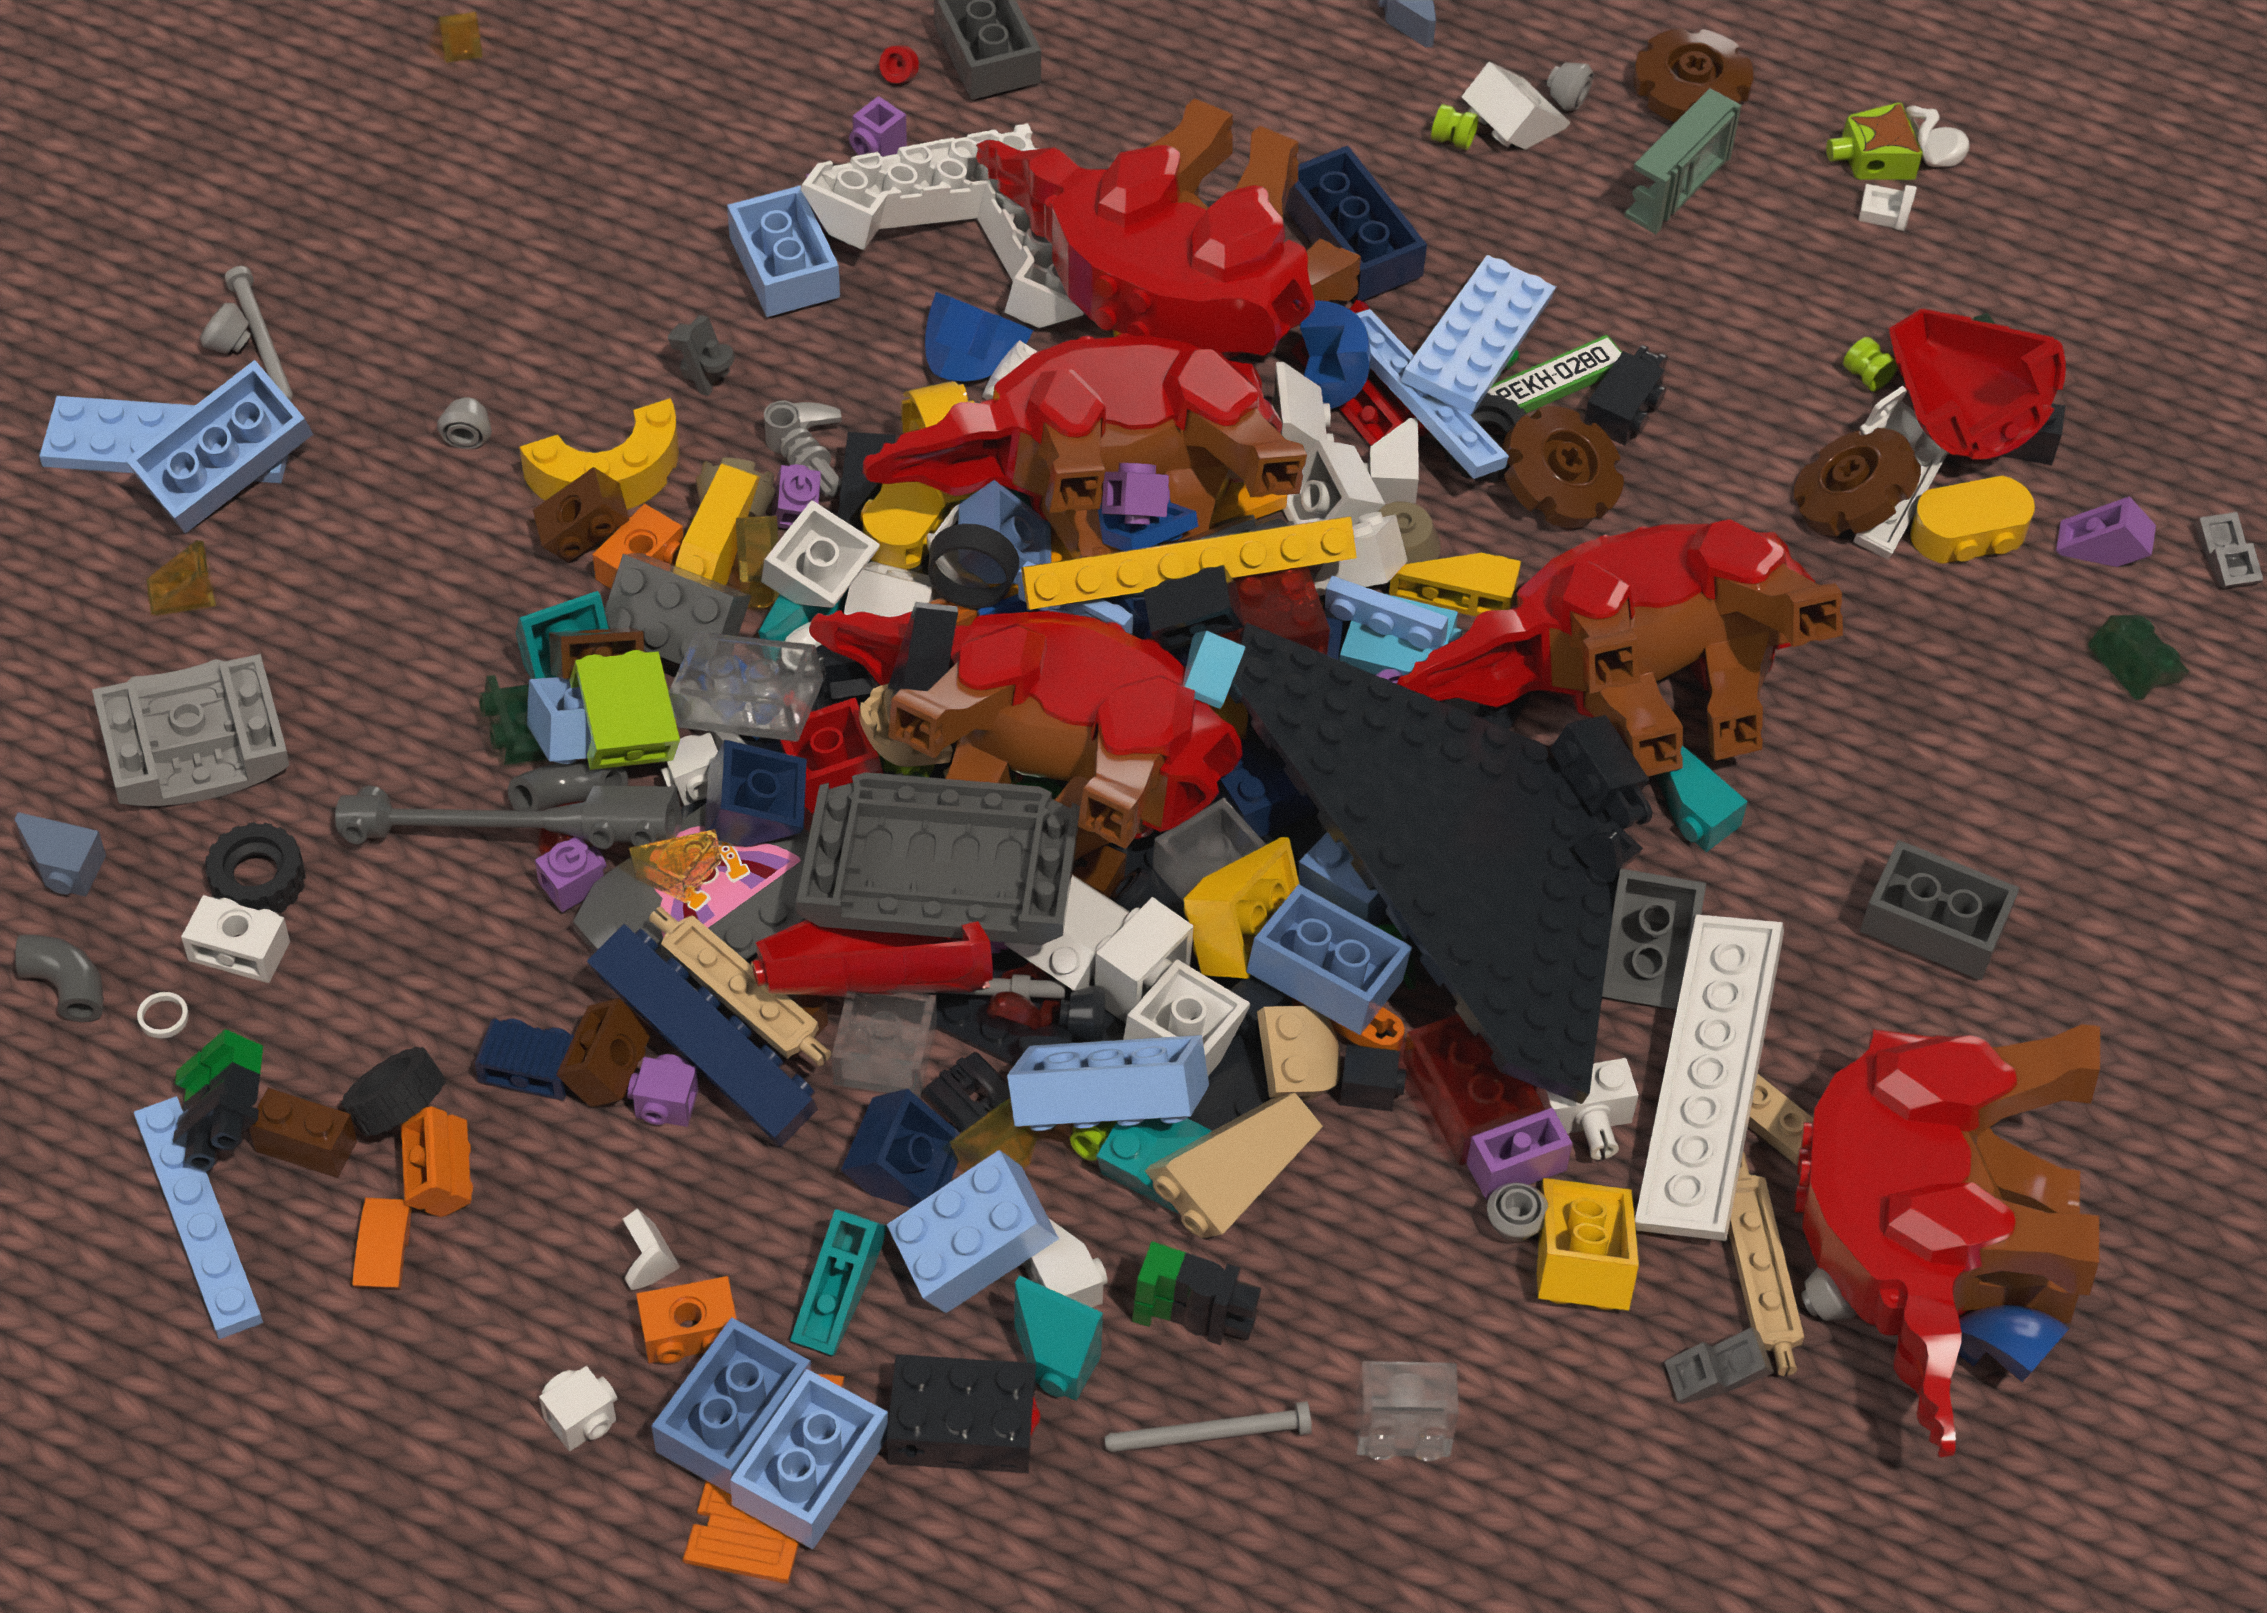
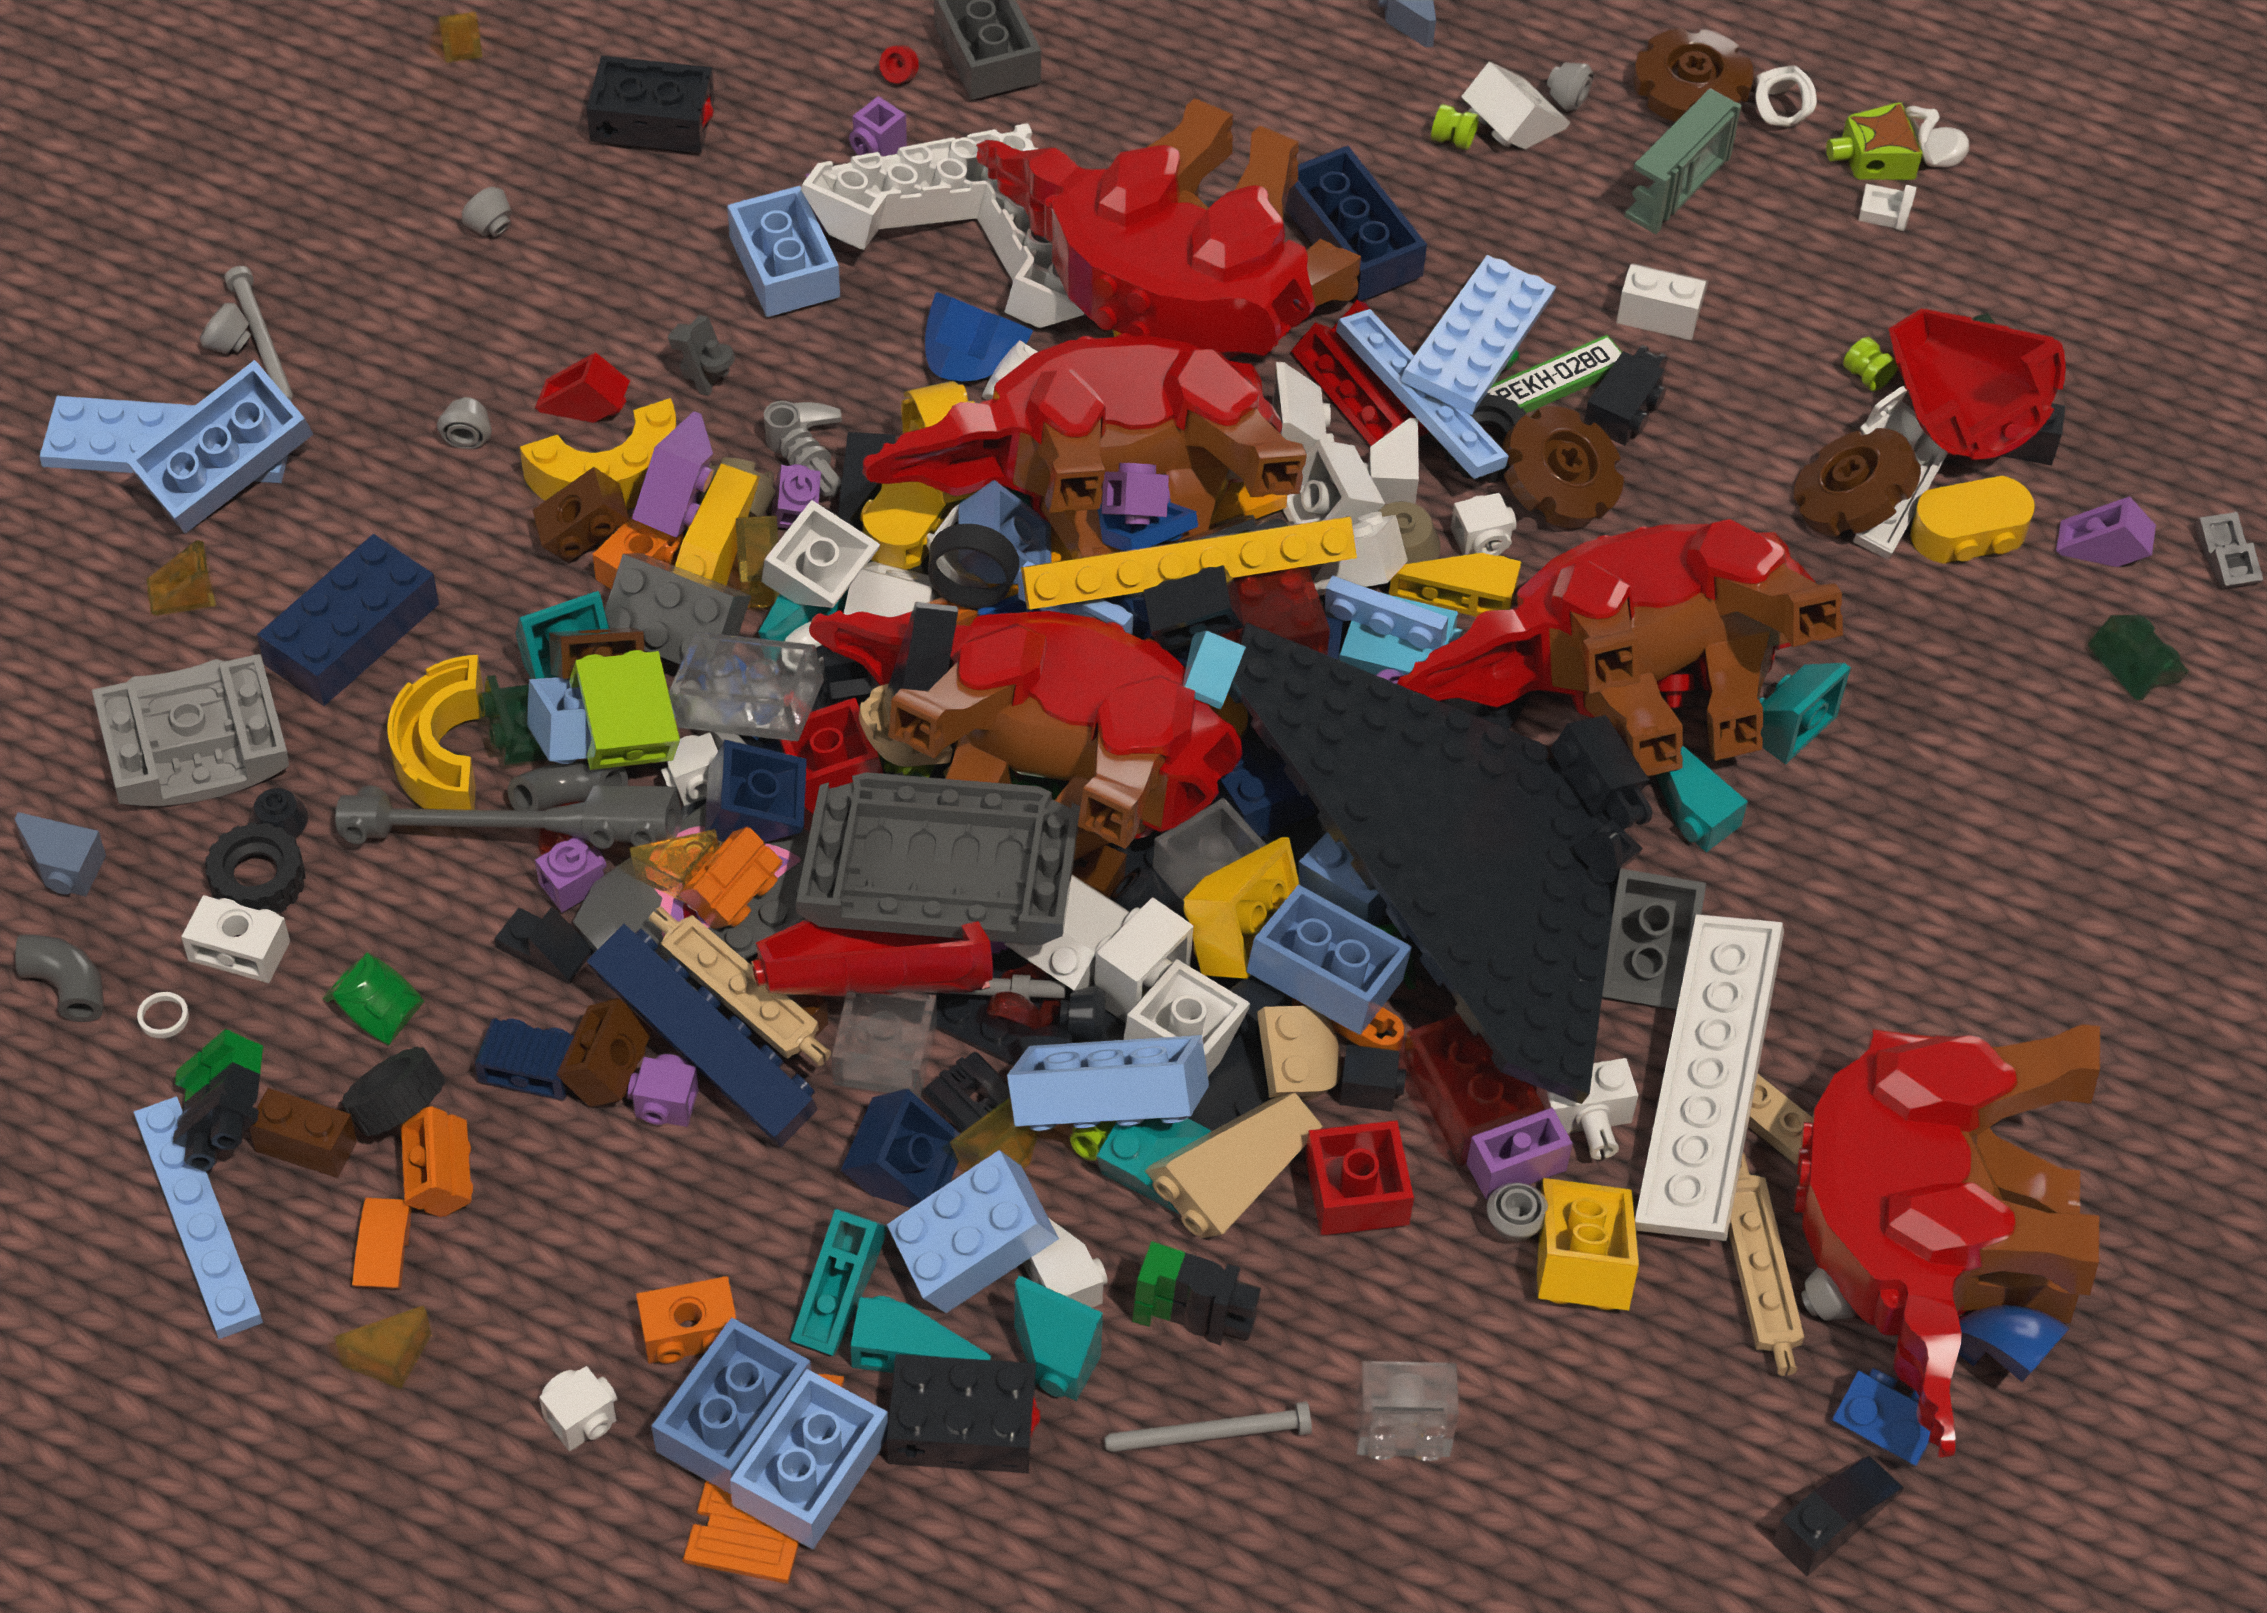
white tile [623,1209,680,1290] -> none
blue brick [1300,300,1371,409] -> none
flat silver slope [1664,1327,1774,1404] -> none
dark grey brick [1860,840,2020,981] -> none
none -> black cone [249,788,308,838]
none -> dark blue brick [257,533,439,706]
none -> green piece [322,952,425,1046]
none -> clear yellow slope [334,1305,432,1389]
none -> yellow brick [387,655,483,810]
none -> light grey cone [462,187,512,237]
none -> black slope [494,907,593,984]
none -> red slope [535,352,630,423]
none -> black piece [586,55,715,153]
none -> medium lavender slope [632,411,714,538]
none -> orange brick [679,827,783,929]
none -> teal slope [851,1296,991,1373]
none -> red brick [1305,1120,1414,1235]
none -> white brick [1451,493,1516,556]
none -> white slope [1616,263,1708,340]
none -> red tile [1656,674,1695,708]
none -> white piece [1755,66,1817,128]
none -> teal slope [1760,663,1851,765]
none -> black slope [1772,1456,1904,1577]
none -> blue bracket [1832,1367,1930,1466]

